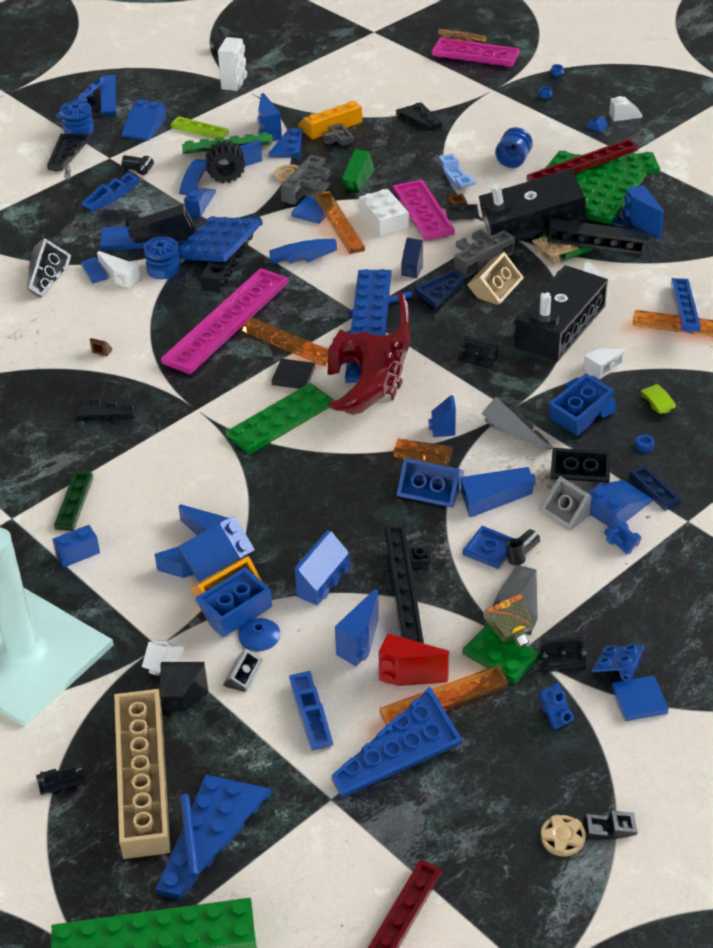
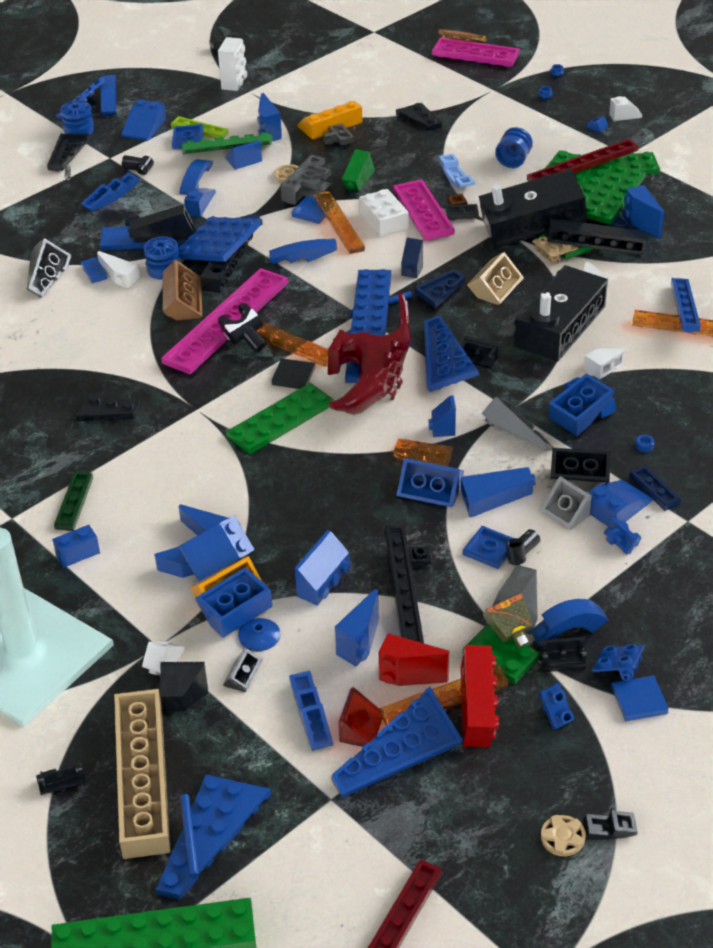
reddish brown slope [90,338,112,356] -> none
black tyre [206,140,245,183] -> none
blue wing [269,128,303,158] -> none
dark grey piece [454,229,515,279] -> none
lime slope [641,384,676,414] -> none
none -> medium nougat slope [163,260,202,320]
none -> blue plate [172,124,204,149]
none -> black connector [218,303,267,353]
none -> clear red slope [338,687,384,747]
none -> blue wing [424,315,480,392]
none -> red brick [460,645,499,747]
none -> blue arch [530,599,608,646]

